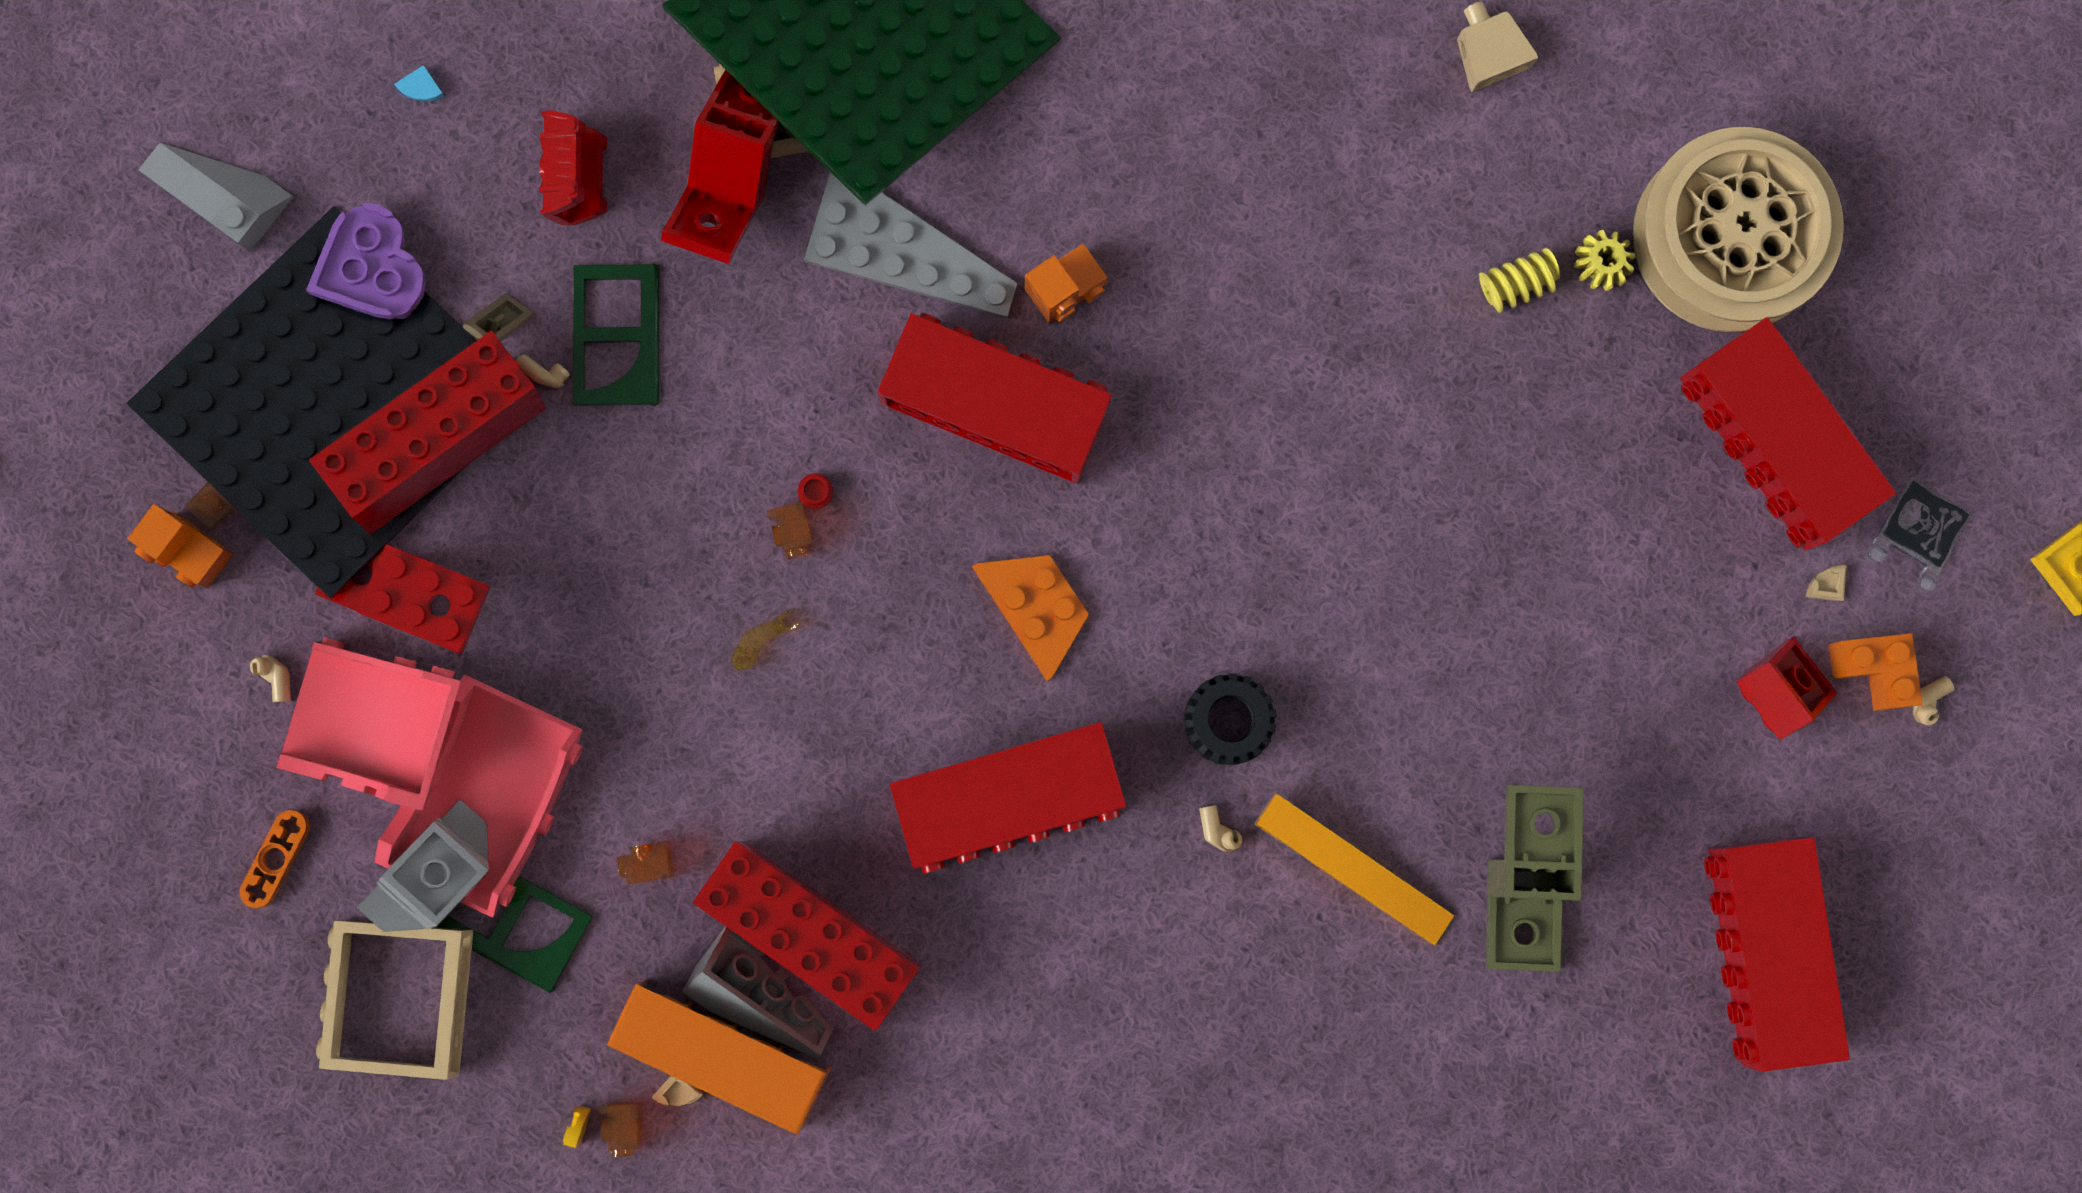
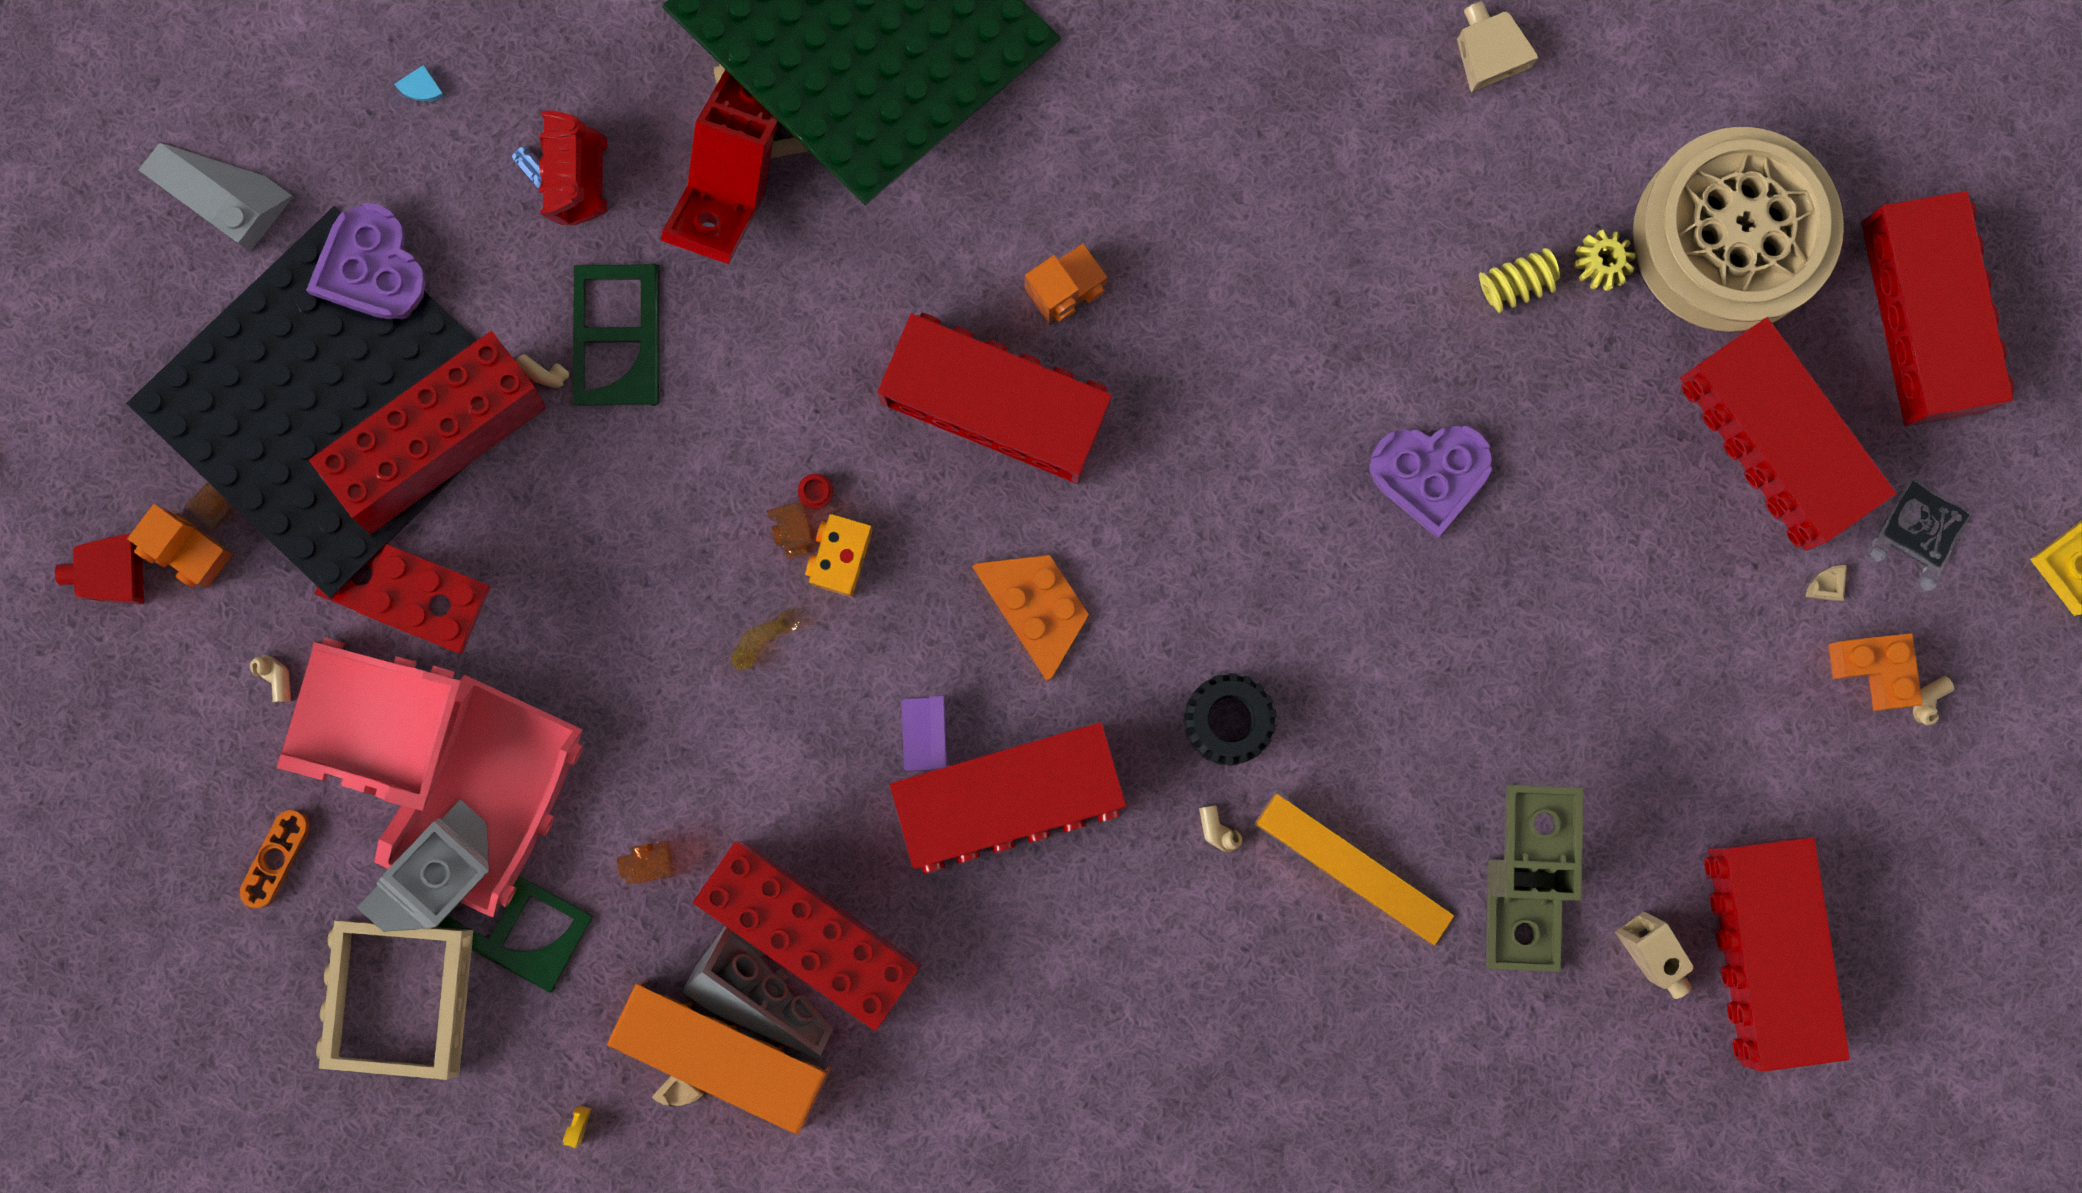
dark tan slope [463,293,534,342] -> none
clear orange brick [599,1101,643,1157] -> none
light grey wing [804,172,1017,319] -> none
red slope [1736,636,1837,740] -> none
none -> red torso [55,533,144,605]
none -> light blue piece [512,146,542,188]
none -> light orange brick [805,514,873,597]
none -> medium lavender panel [902,696,947,771]
none -> medium lavender plate [1369,426,1492,538]
none -> tan torso [1615,912,1694,999]
none -> red brick [1861,191,2014,427]

